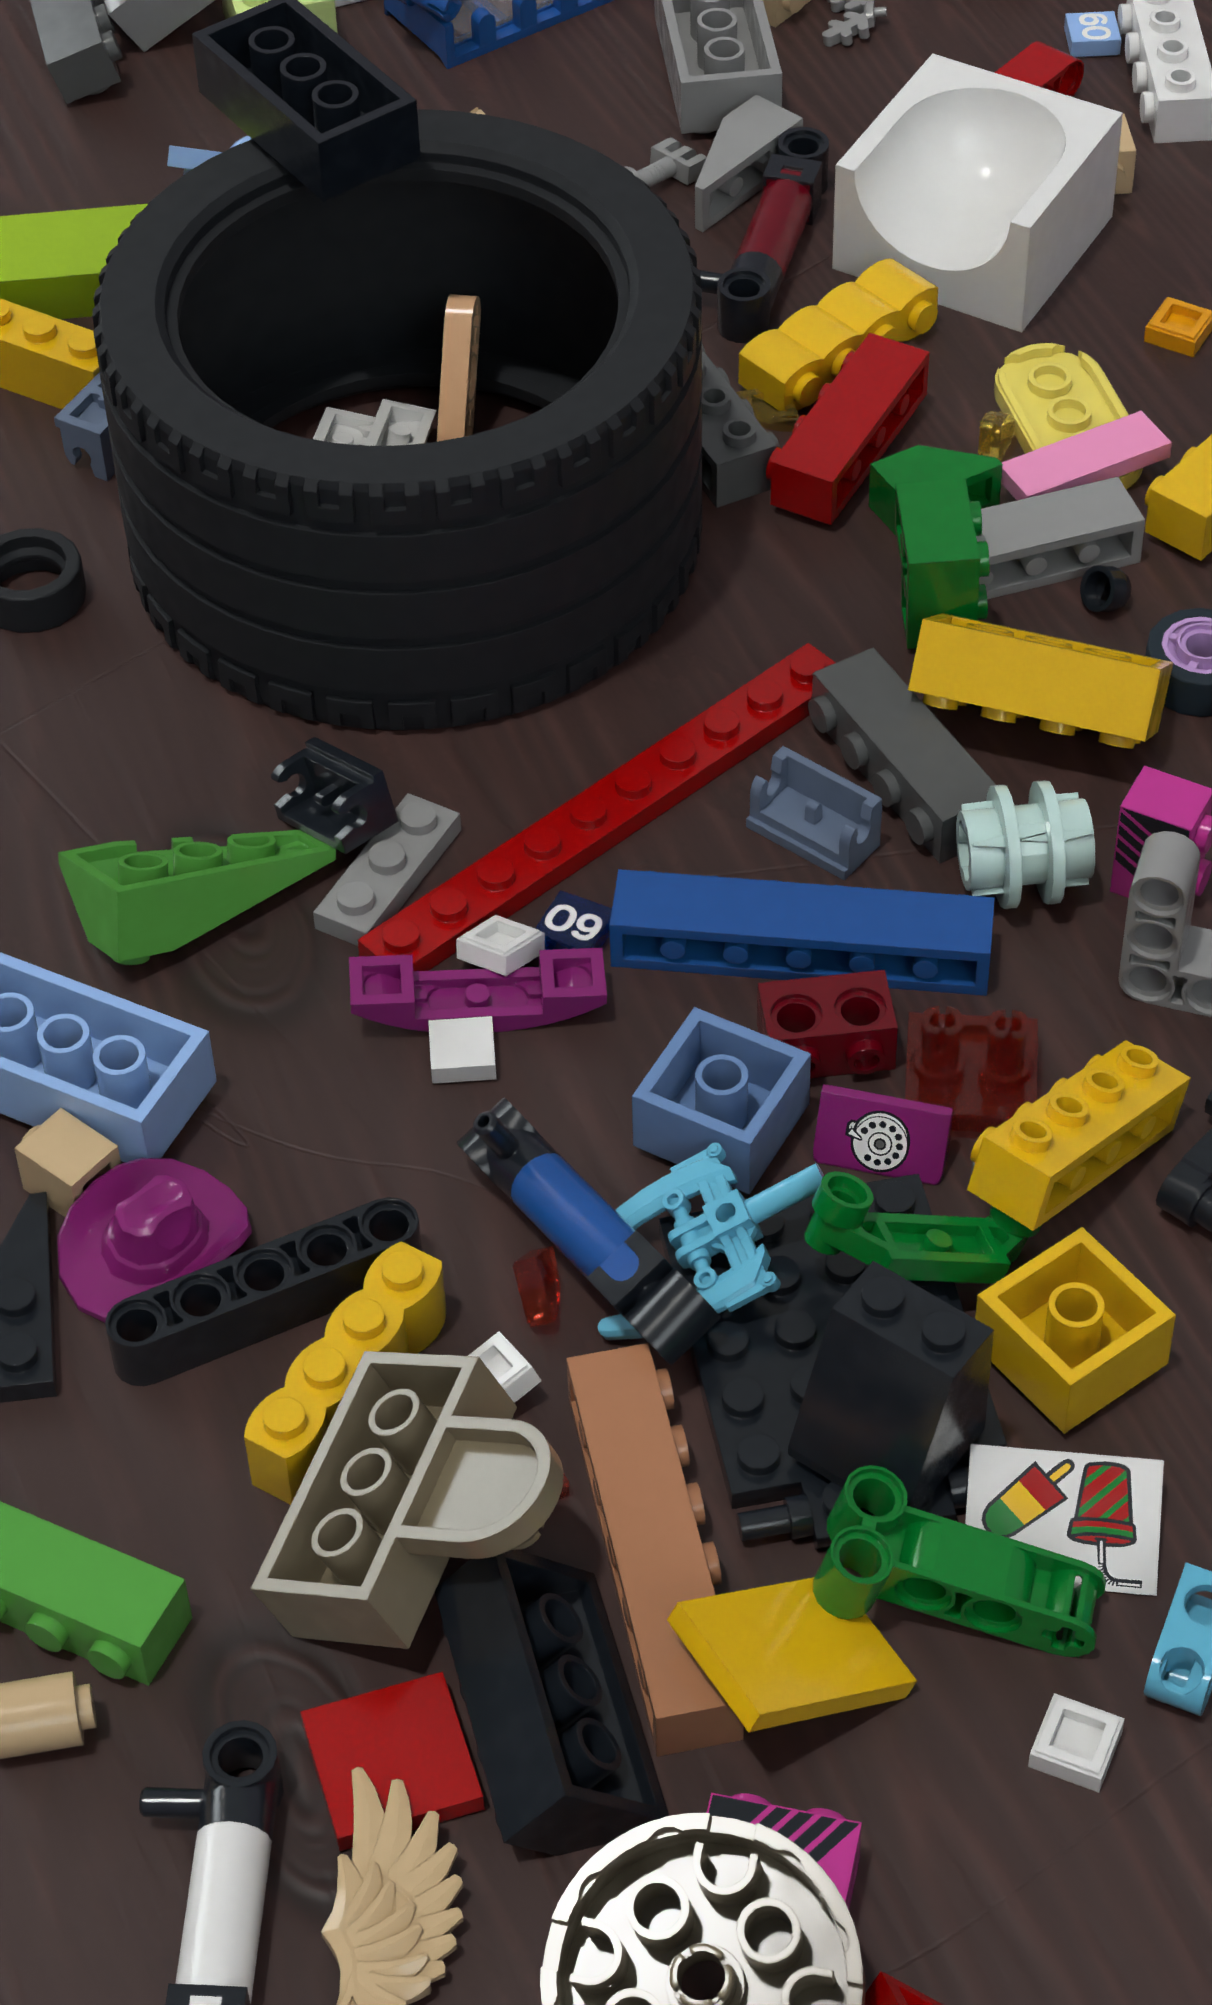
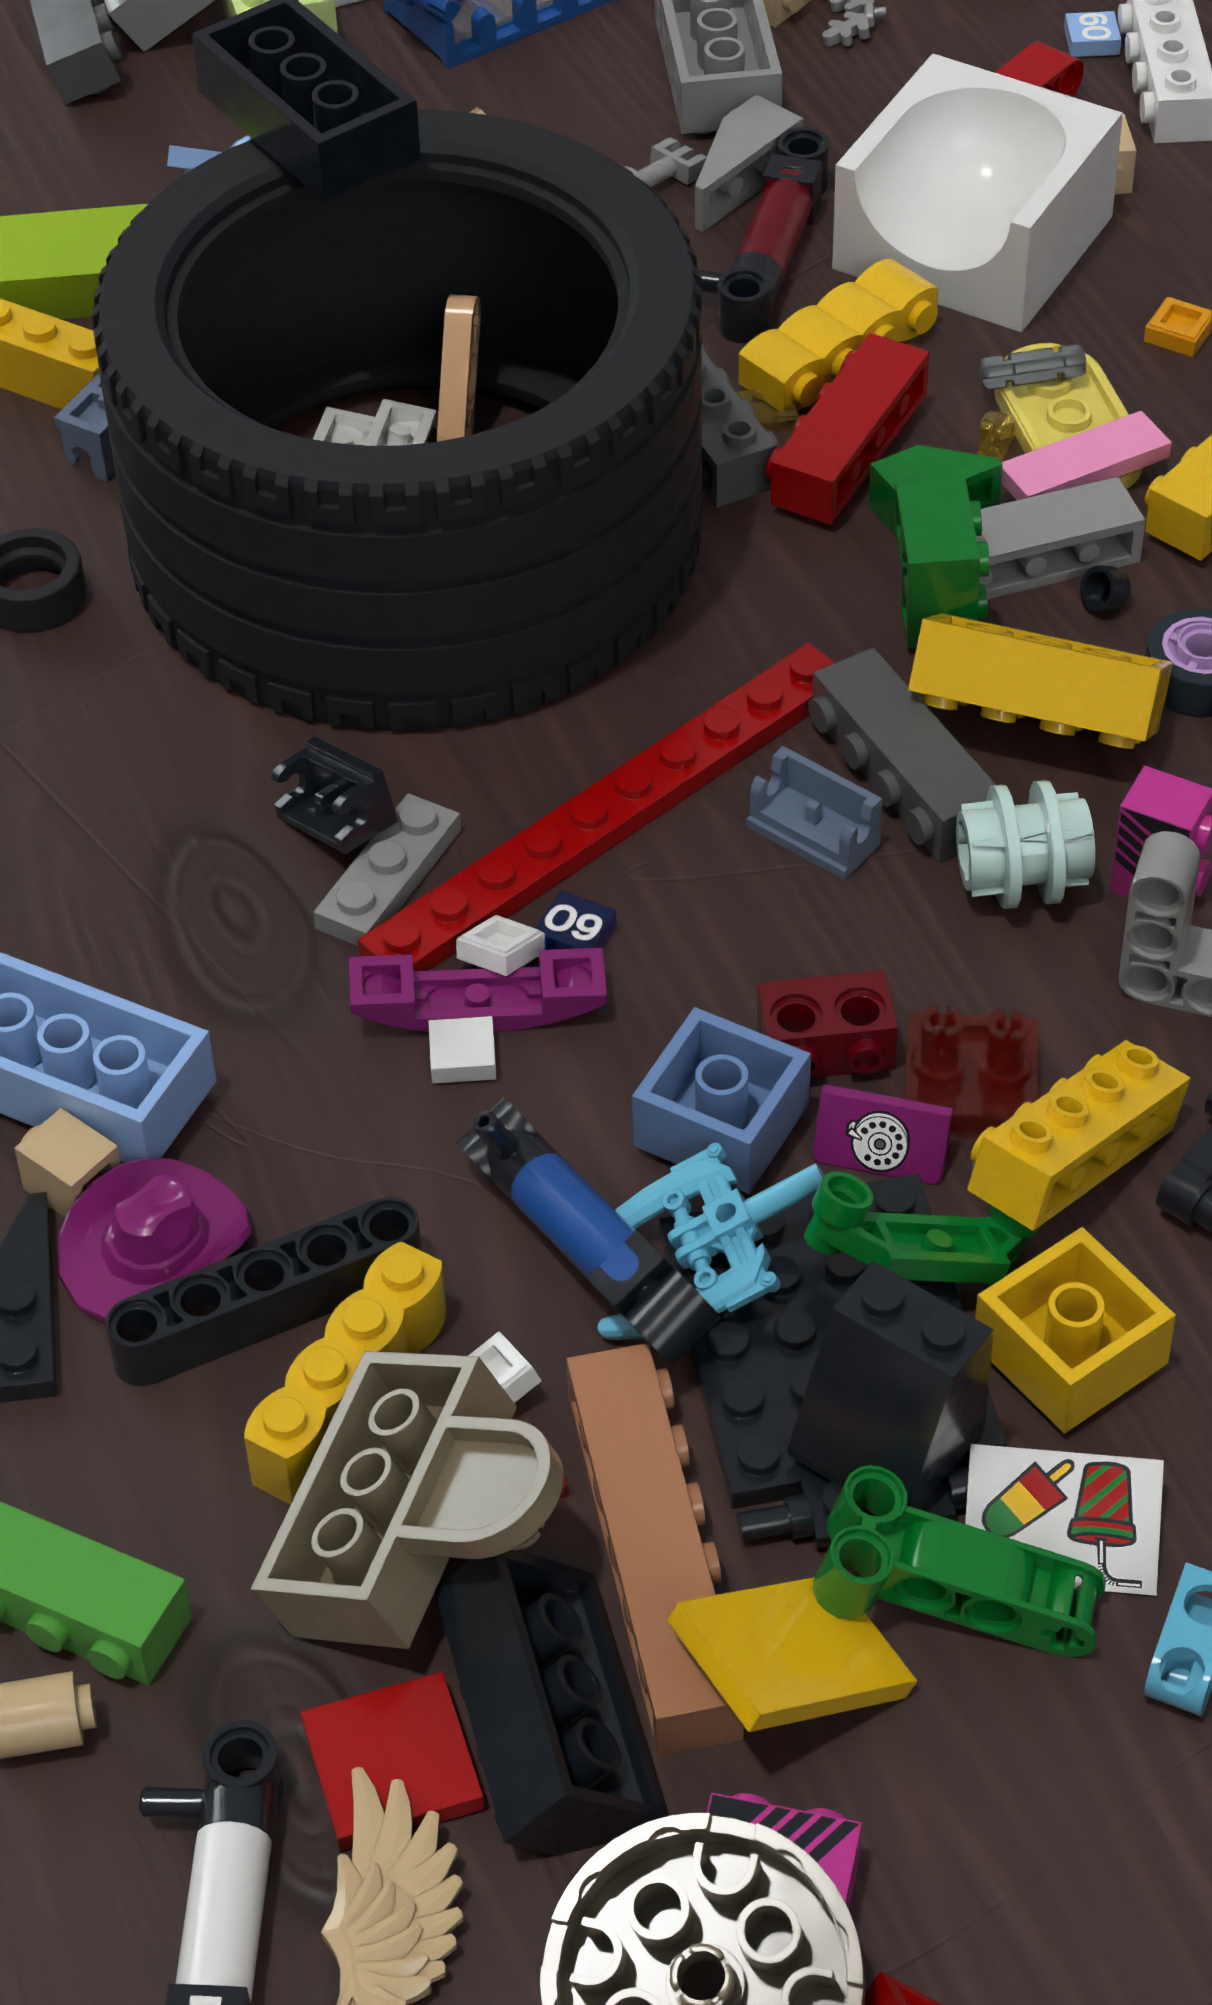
bright green wedge [58,830,336,965] -> none
clear red tile [512,1246,560,1328] -> none
blue brick [609,869,995,996] -> none
white tile [1028,1693,1125,1793] -> none
none -> dark grey axle [978,344,1087,390]

